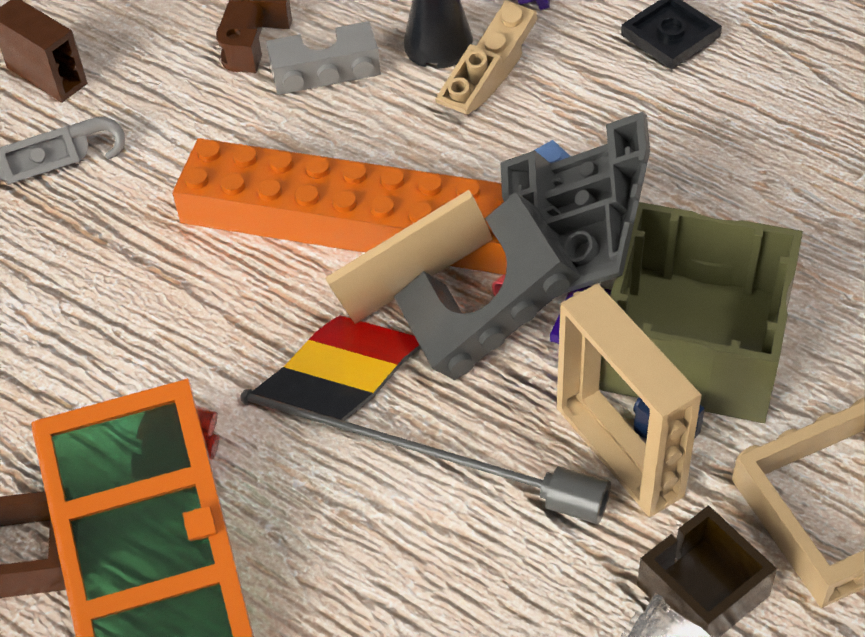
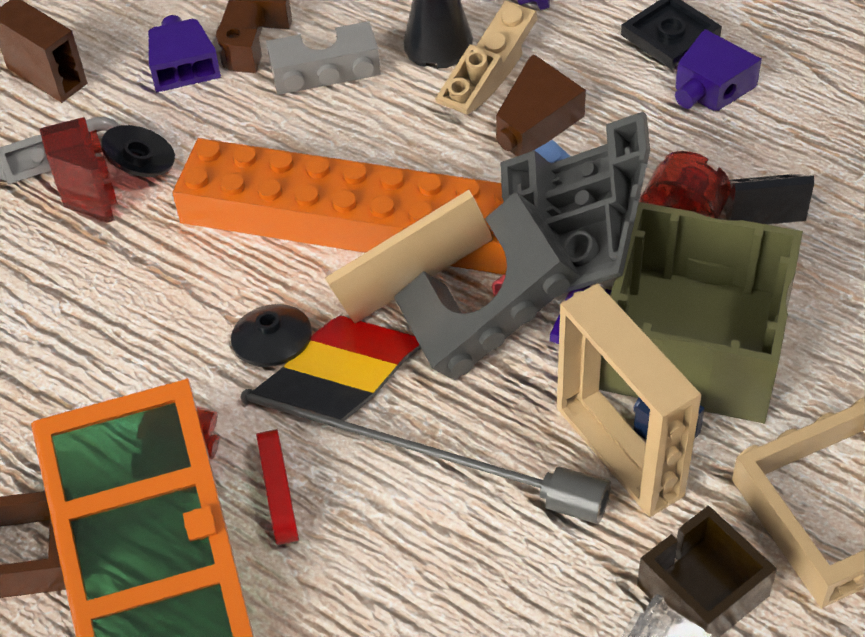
none -> clear red slope [39,117,118,223]
none -> black dish [101,125,175,177]
none -> dark purple torso [148,15,221,93]
none -> black dish [231,304,312,367]
none -> red beam [256,429,299,546]
none -> reddish brown slope [496,54,586,156]
none -> clear red brick [640,151,731,219]
none -> dark purple torso [675,29,762,111]
none -> black slope [718,174,814,225]

